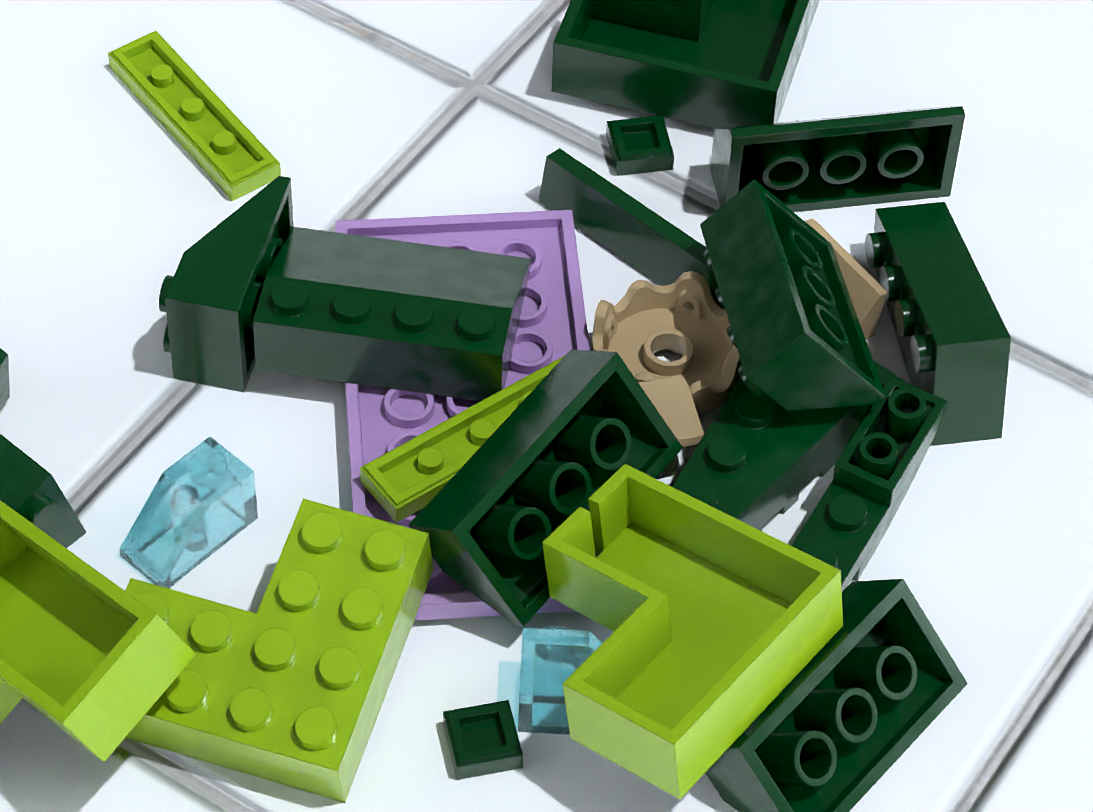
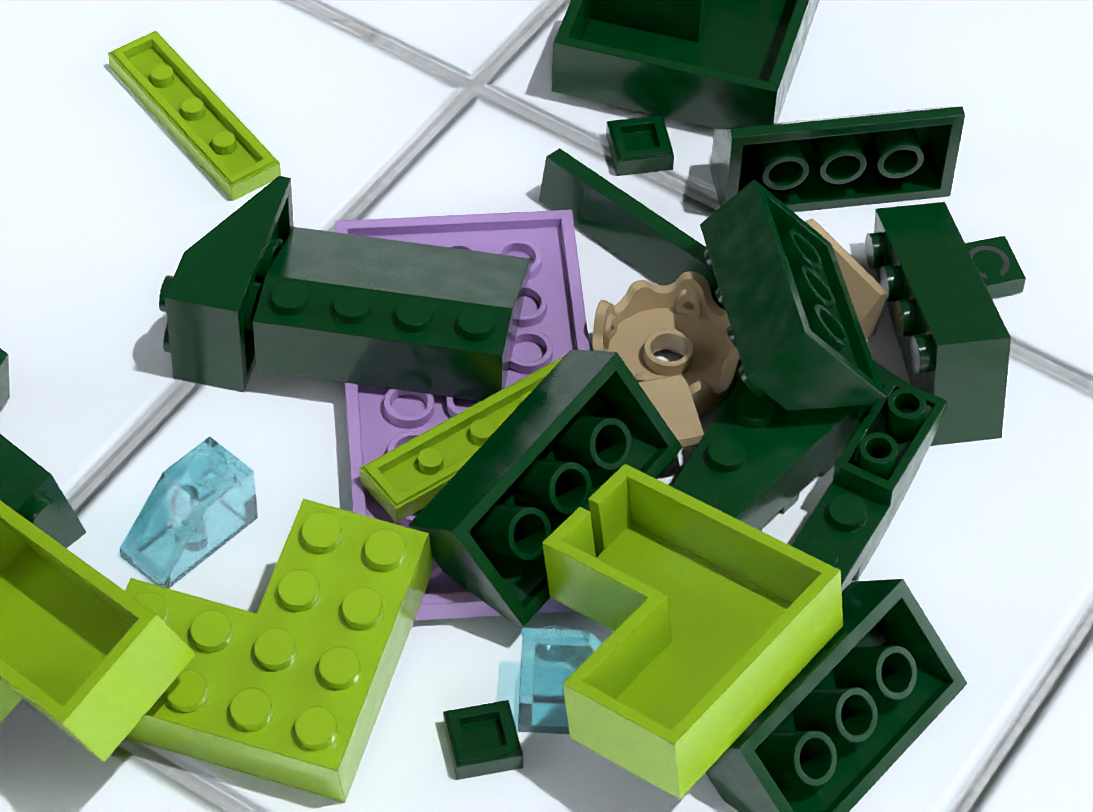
none -> dark green tile [965,236,1026,298]

